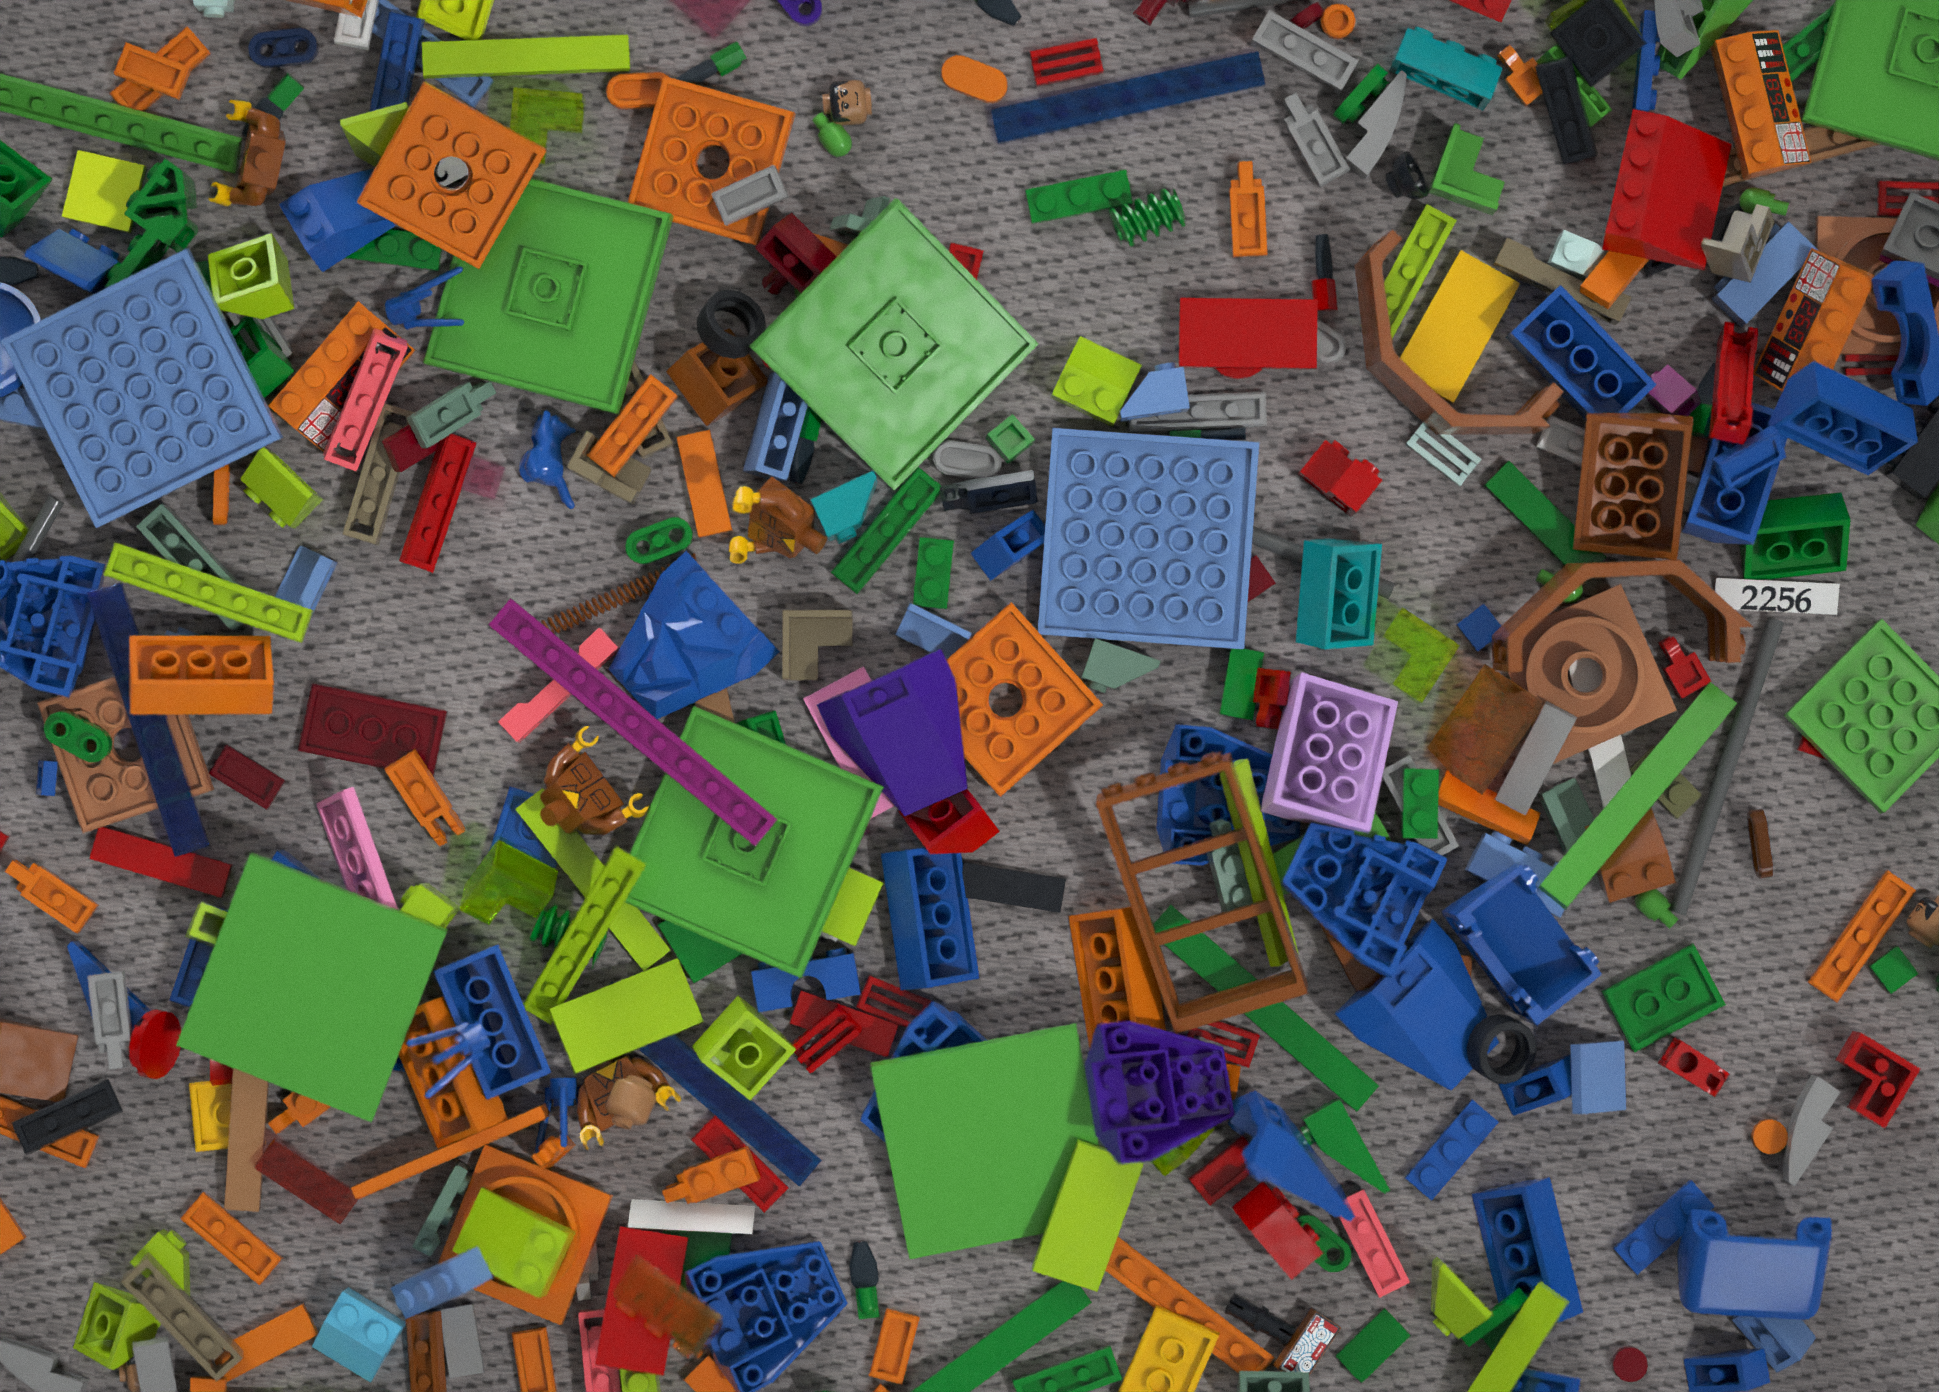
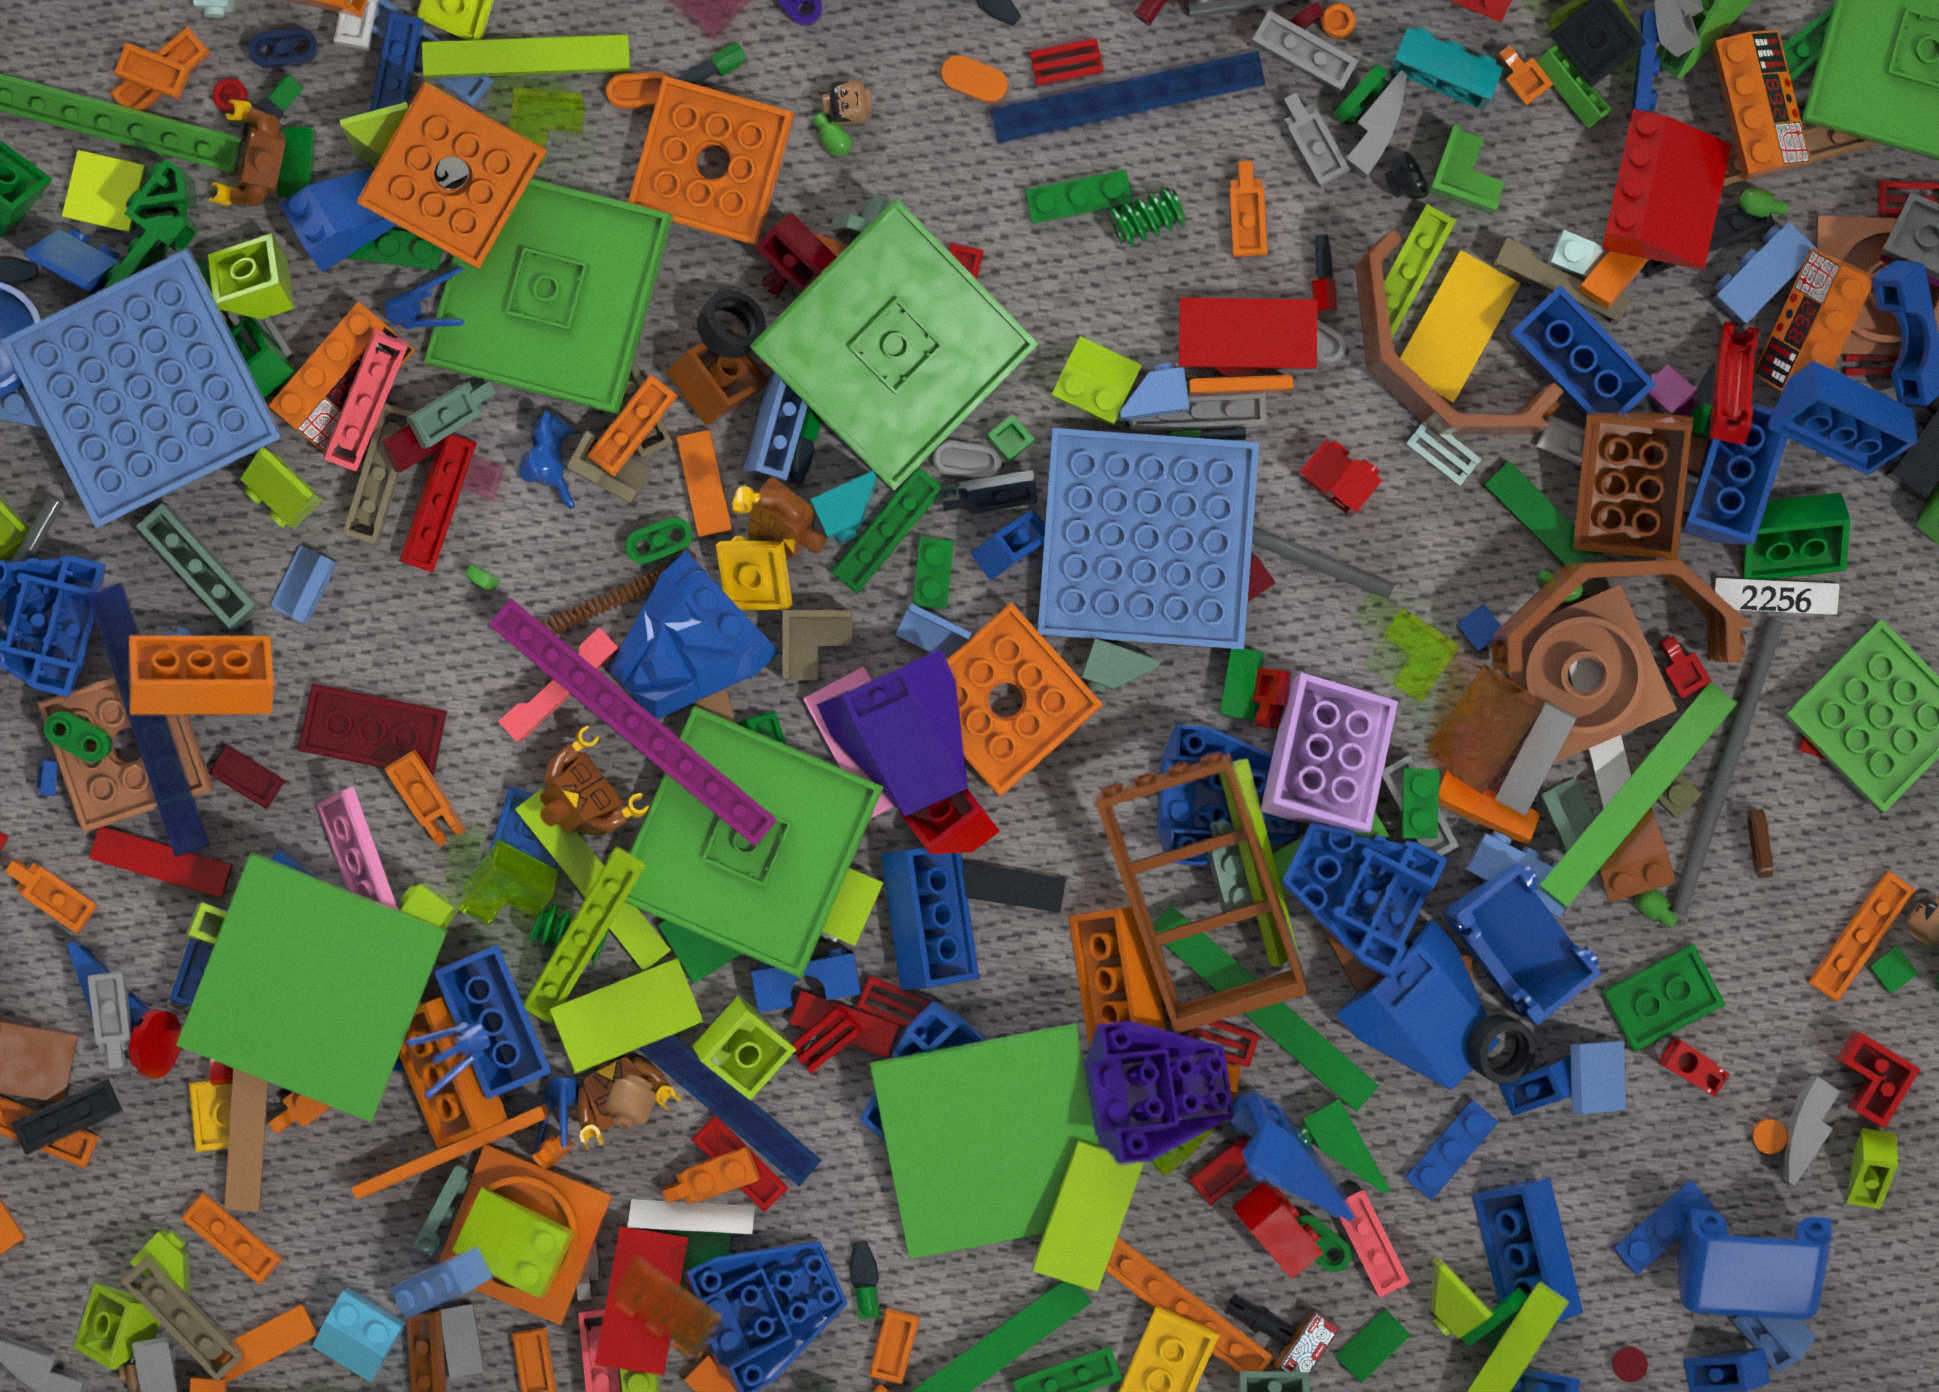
lime tile [103,542,314,643] -> none
orange tile [213,464,230,525] -> none
clear red tile [254,1138,358,1225] -> none
light grey tile [711,165,789,226] -> none
teal slope [1296,539,1382,650] -> none
black tile [1535,55,1598,165] -> none
dark tan panel [1701,204,1774,283] -> none
blue tile [1712,425,1786,490] -> none
none -> red tile [213,78,248,114]
none -> green slope [277,127,317,197]
none -> bright green tile [465,563,501,591]
none -> yellow tile [715,541,793,610]
none -> orange tile [1188,375,1293,395]
none -> lime slope [1846,1128,1898,1209]

